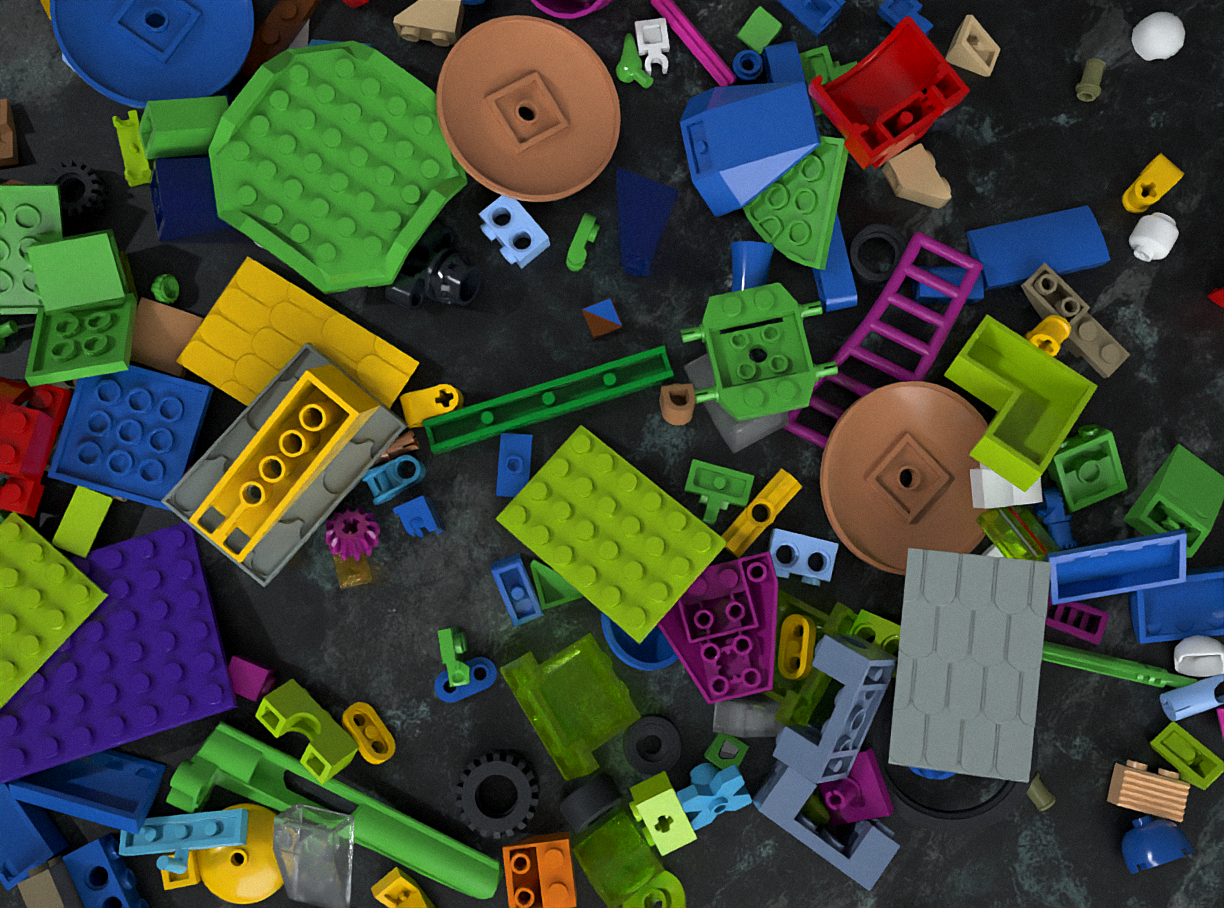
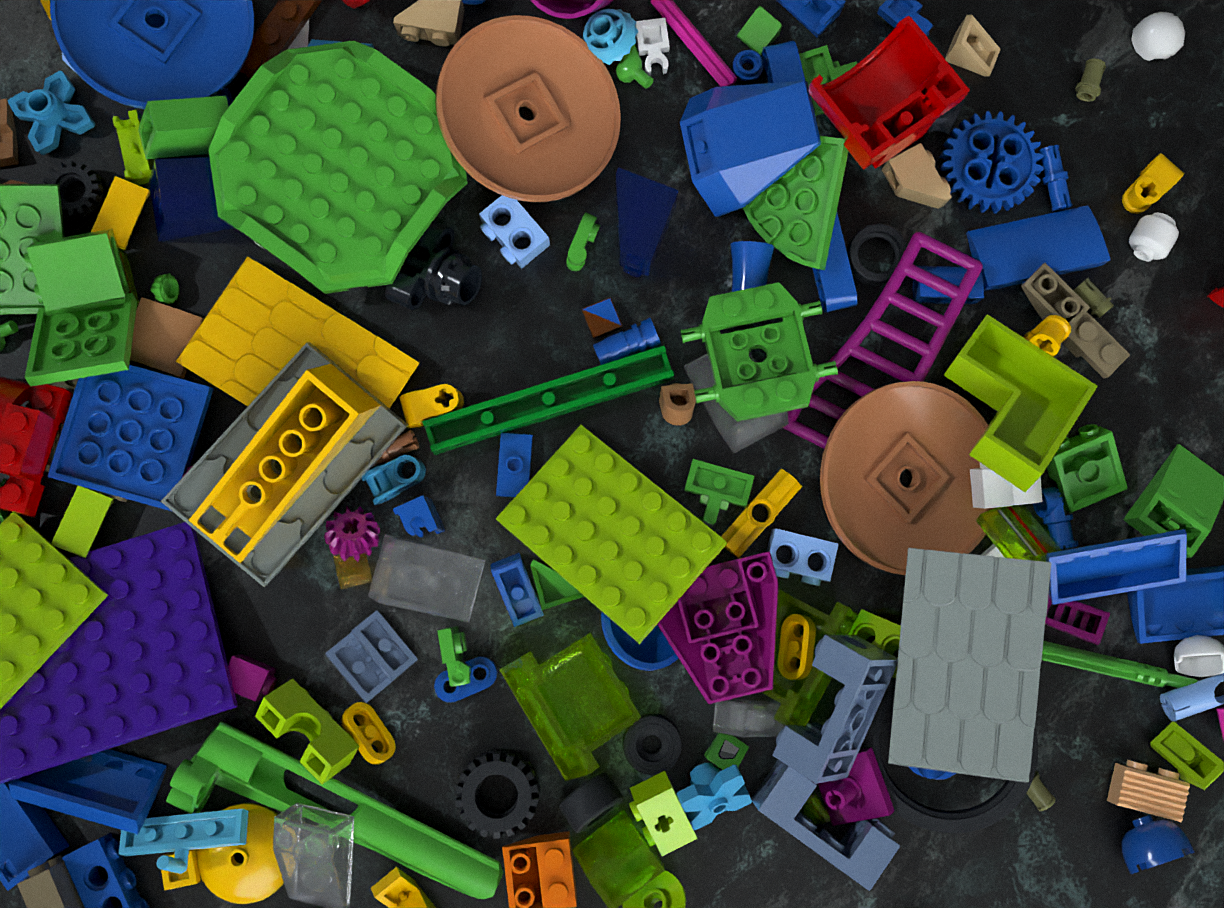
none -> dark azure plant [8,71,95,155]
none -> yellow hinge [91,176,150,250]
none -> sand blue slope [325,610,418,703]
none -> clear slope [368,534,486,622]
none -> medium azure piece [583,9,638,65]
none -> blue axle [593,318,662,365]
none -> blue gear [940,111,1044,214]
none -> blue pin [1038,145,1073,211]
none -> olive pin [1073,277,1114,318]

